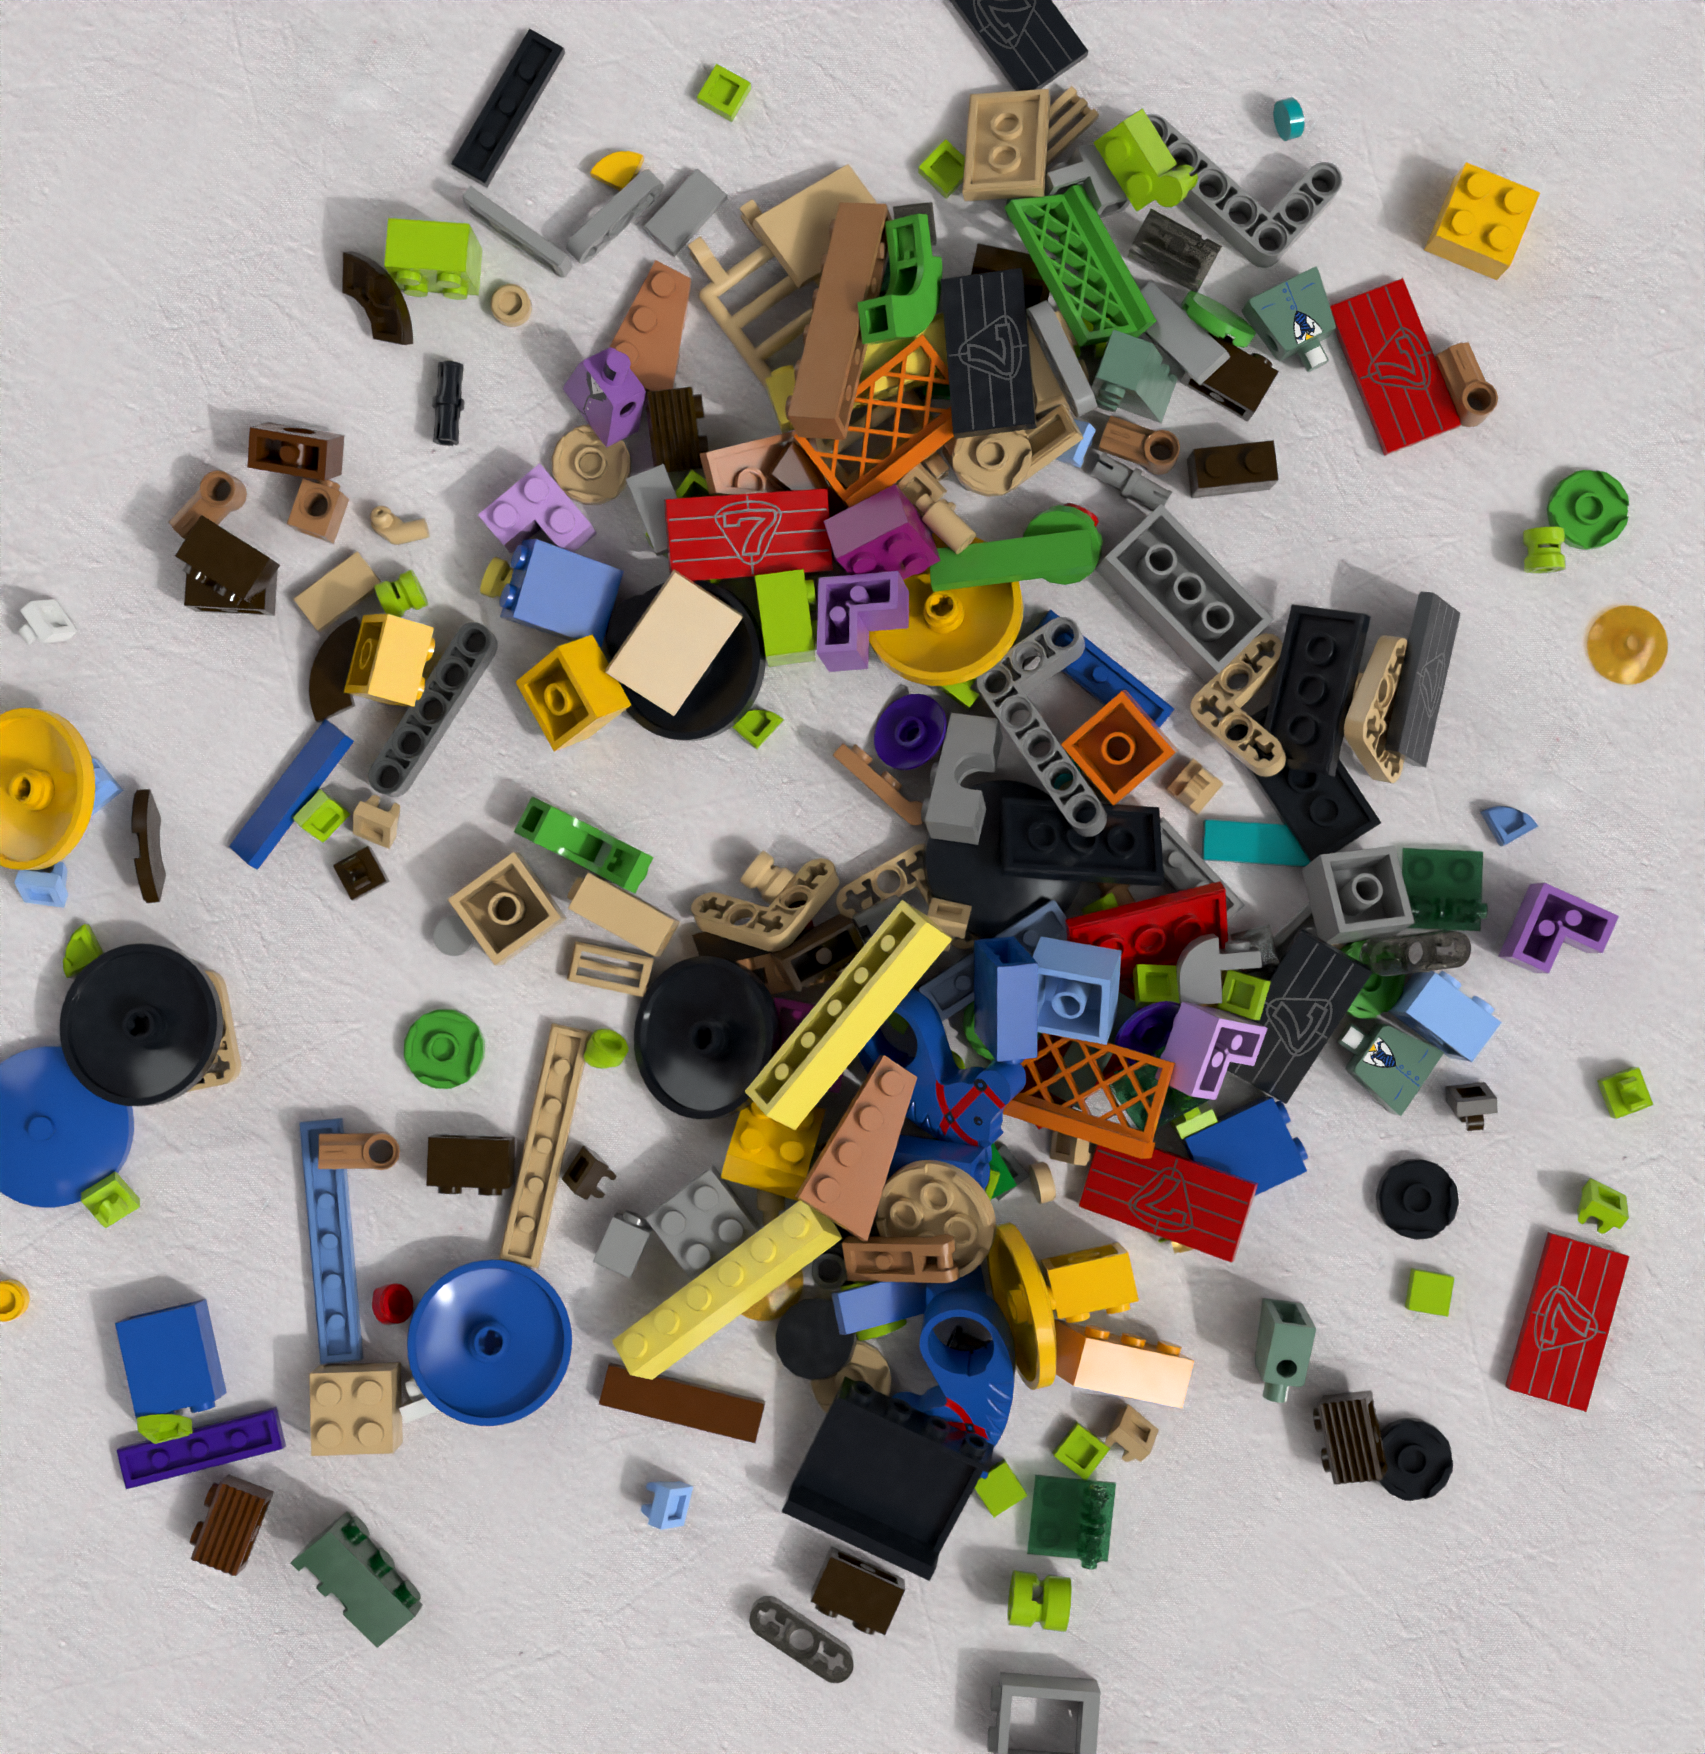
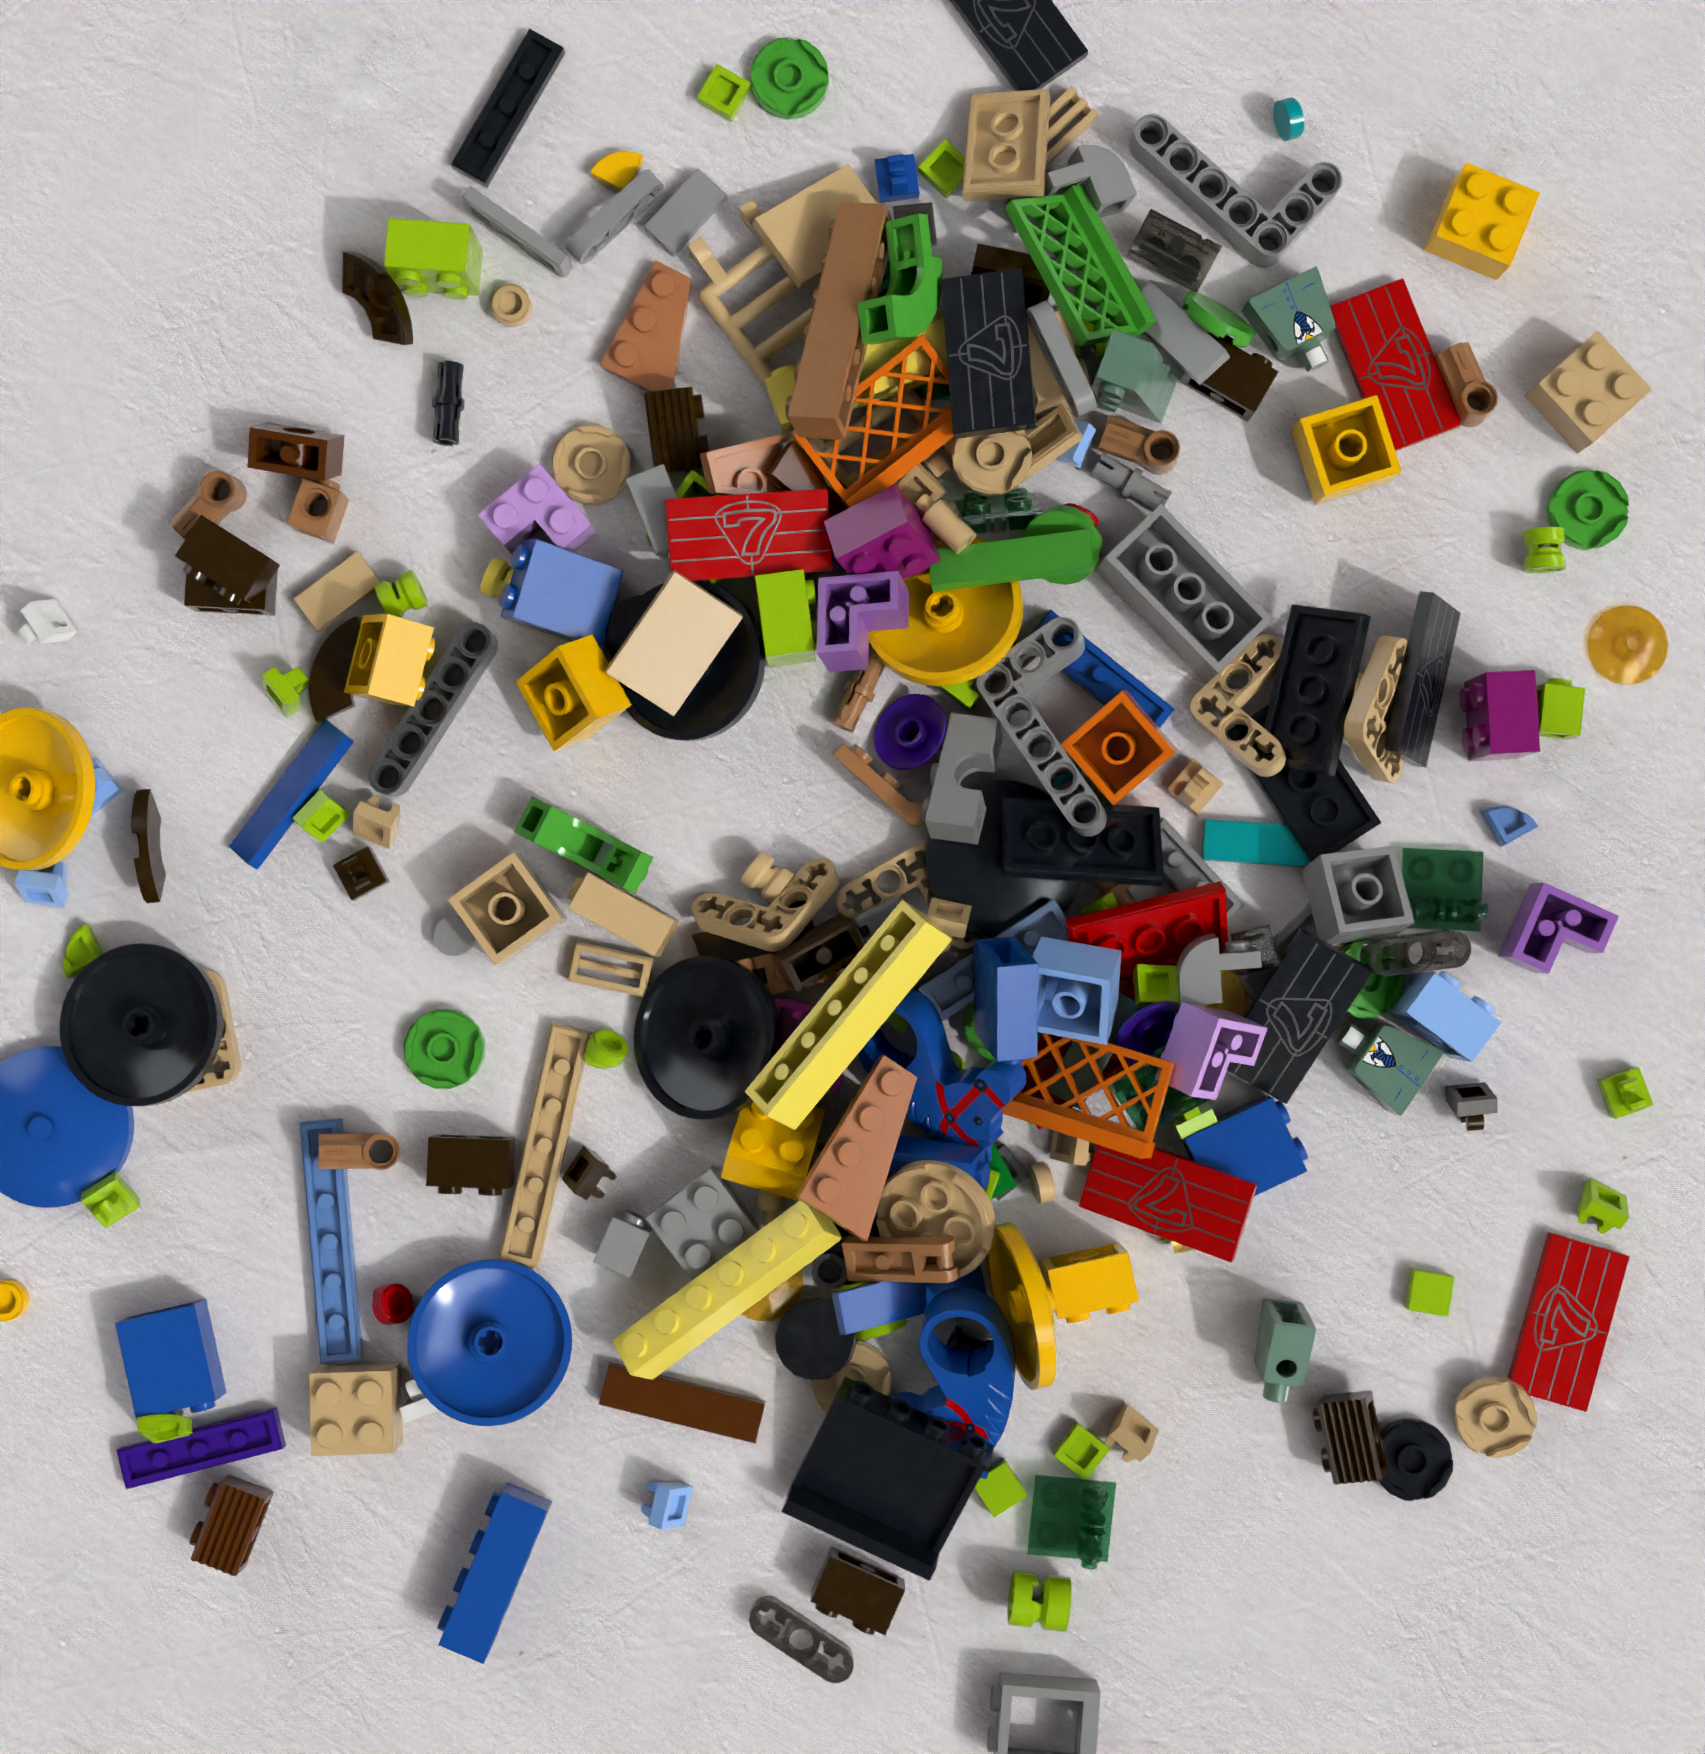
dark green wedge [290,1511,423,1648] -> none
tan arm [370,506,430,545] -> none
medium lavender torso [563,347,646,448] -> none
lime tile [733,710,784,750] -> none
wedge [1054,1319,1194,1408] -> none
lime hinge [1093,108,1198,212] -> none
dark brown brick [1187,440,1279,498] -> none
lime tile [1217,970,1271,1020] -> none
black tile [1376,1158,1459,1240] -> none
none -> lime tile [262,666,309,718]
none -> blue brick [437,1483,552,1664]
none -> bright green tile [750,38,829,120]
none -> medium nougat pin [830,651,885,733]
none -> blue tile [875,154,920,203]
none -> clear green hinge [955,488,1043,534]
none -> yellow brick [1291,395,1402,505]
none -> tan tile [1453,1376,1538,1458]
none -> magenta brick [1459,670,1540,761]
none -> tan brick [1524,330,1652,454]
none -> lime brick [1536,678,1585,740]

